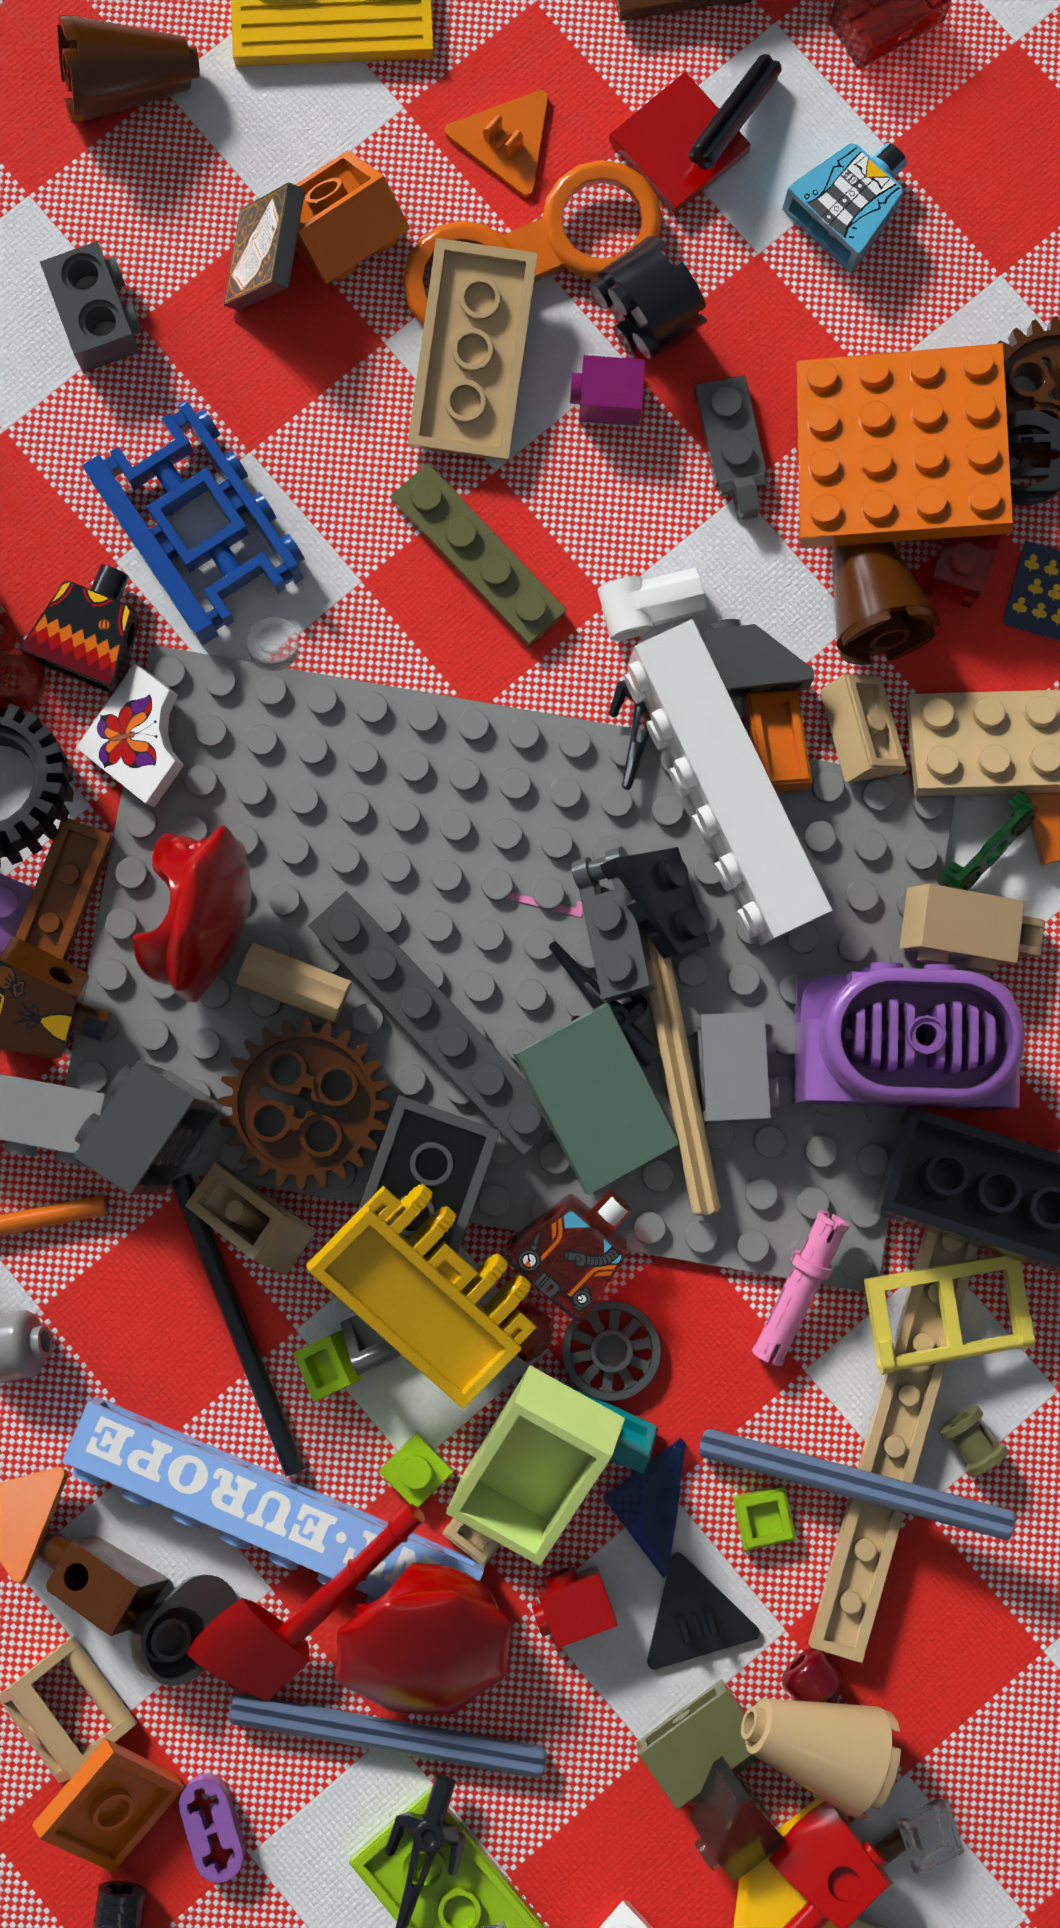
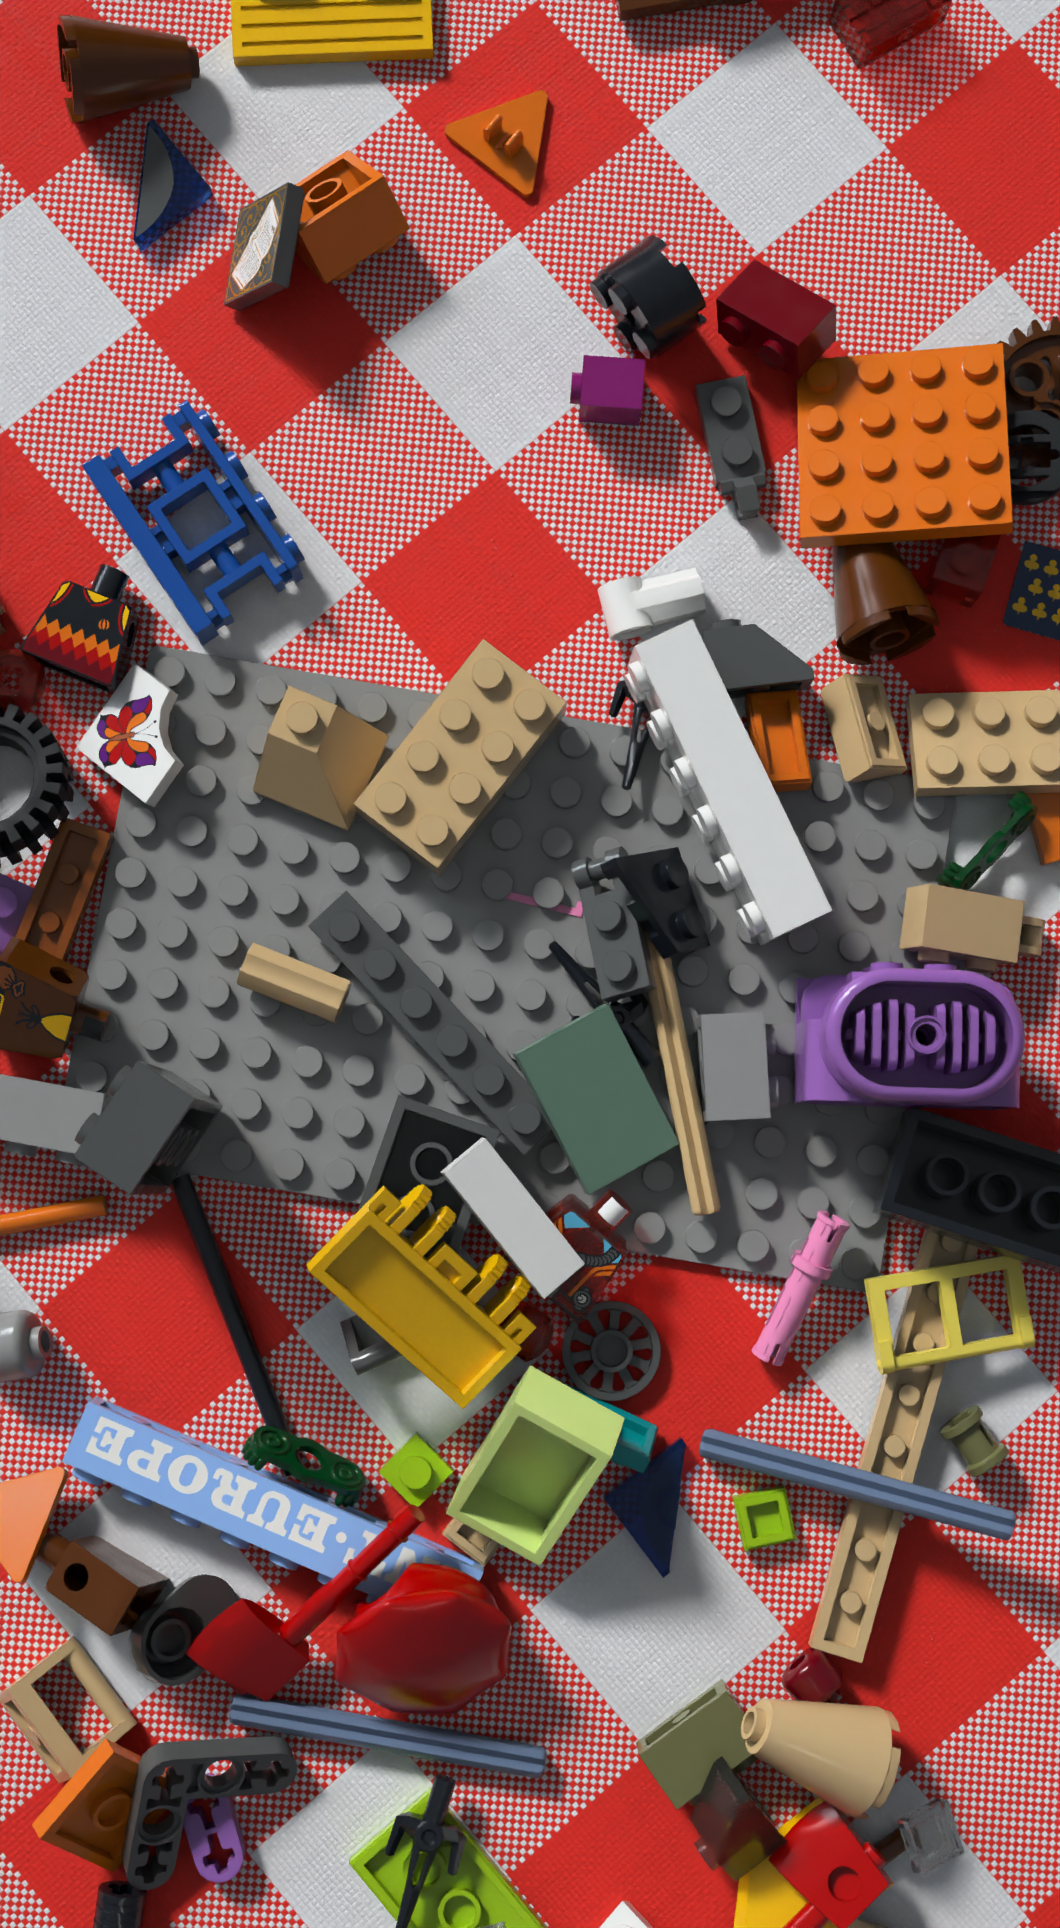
dark grey brick [40,241,143,373] -> none
red piece [133,825,252,1003] -> none
tan slope [185,1162,316,1275] -> none
reddish brown gear [218,1017,391,1190] -> none
clear tile [247,617,299,671] -> none
lime plate [293,1330,363,1402] -> none
olive plate [390,463,566,648] -> none
orange bar [403,160,663,326] -> none
tan plate [408,238,538,462] -> none
red brick [532,1566,618,1649] -> none
red tile [609,72,751,215] -> none
black piece [647,1552,760,1670] -> none
black axle [689,54,782,170] -> none
torso [782,143,907,274] -> none
none -> dark grey beam [122,1736,297,1890]
none -> tile [133,119,213,252]
none -> dark green piece [241,1426,365,1508]
none -> tan slope [253,685,389,832]
none -> tan brick [354,639,567,876]
none -> white tile [441,1138,585,1299]
none -> dark red brick [716,259,836,380]

